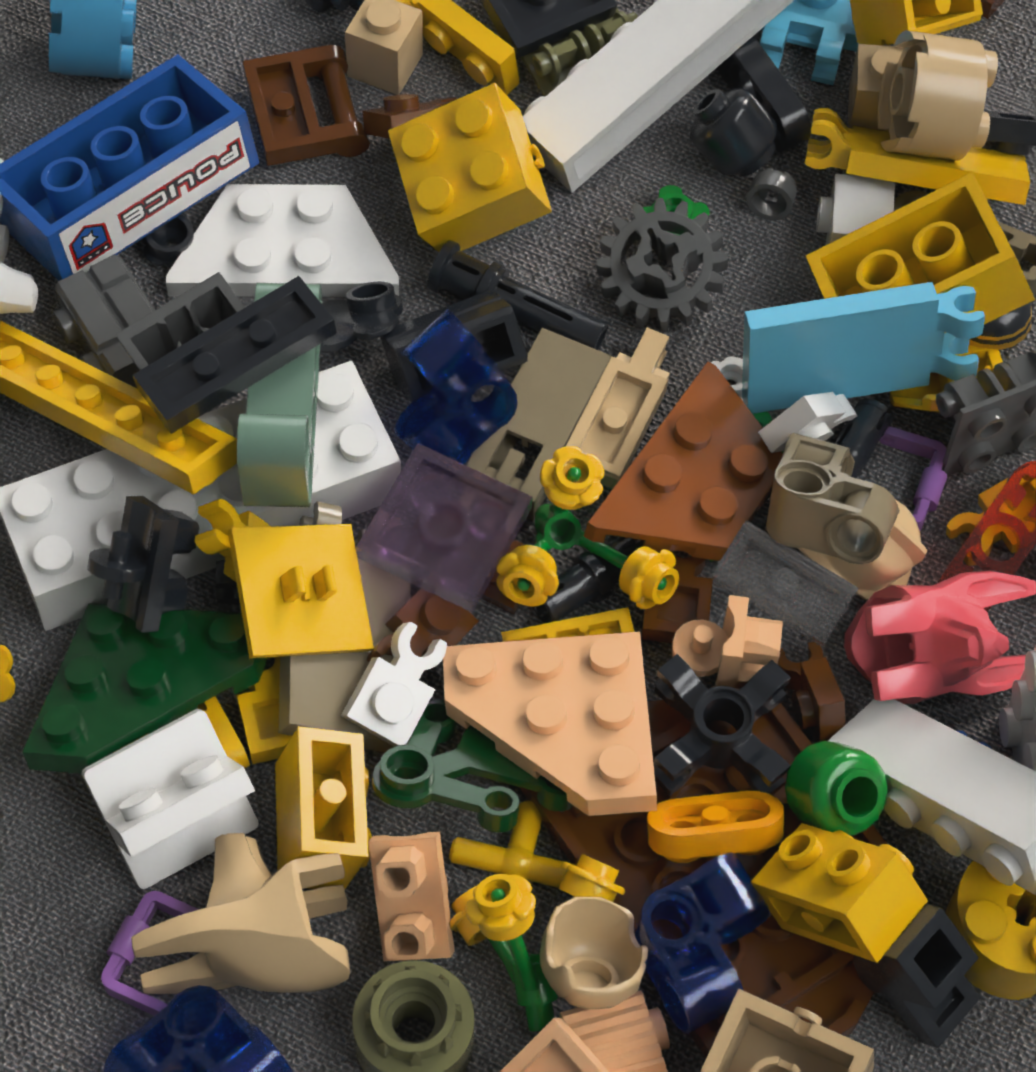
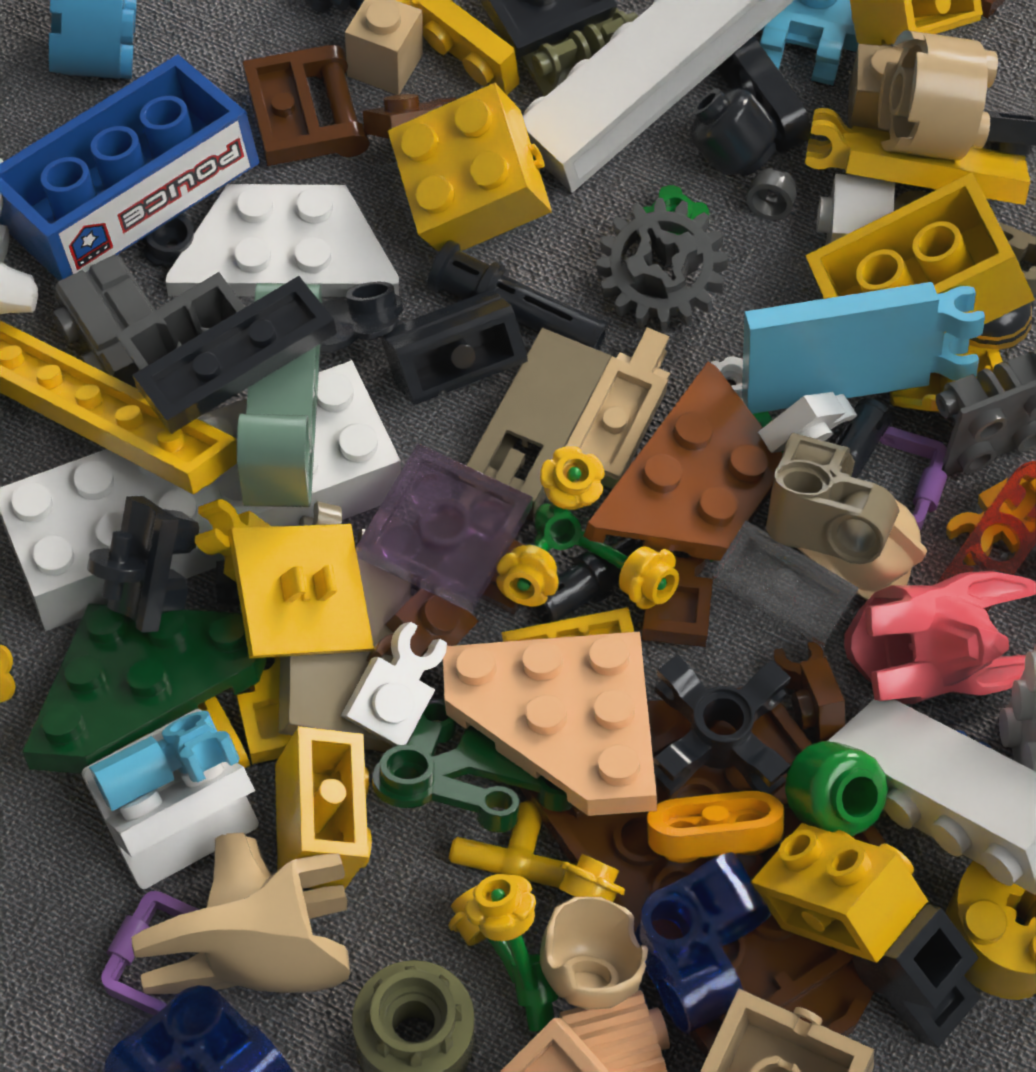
light nougat hips [368,831,455,961] -> none
clear blue piece [394,309,518,477] -> none
light nougat hips [672,595,783,688] -> none
none -> medium azure bar [89,711,240,811]

